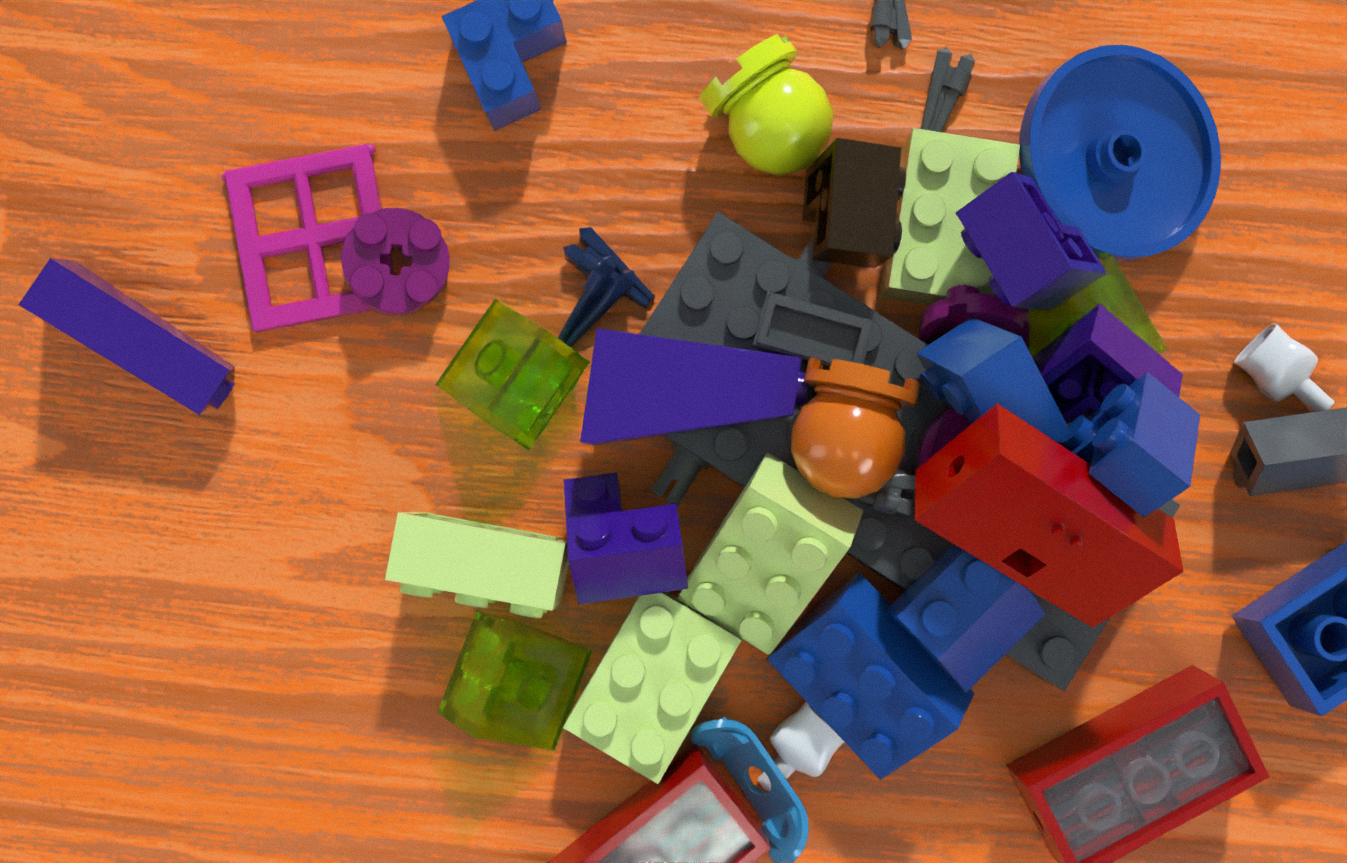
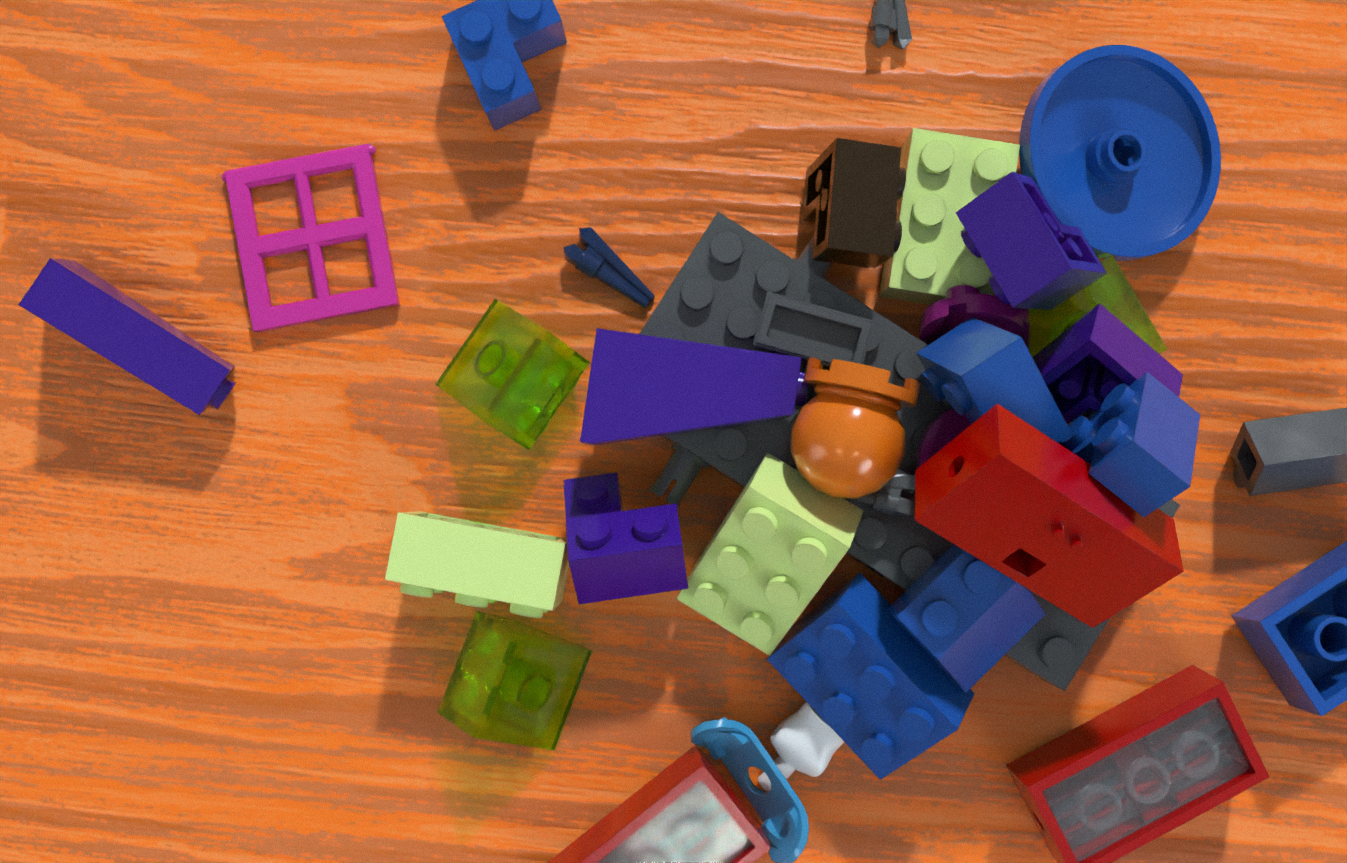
magenta plate [341,208,450,316] -> none
dark blue piece [557,256,635,349] -> none
yellowish green brick [563,592,742,784] -> none
neon yellow tile [699,34,834,176] -> none
dark grey piece [921,47,975,132] -> none
white piece [1234,323,1335,412] -> none

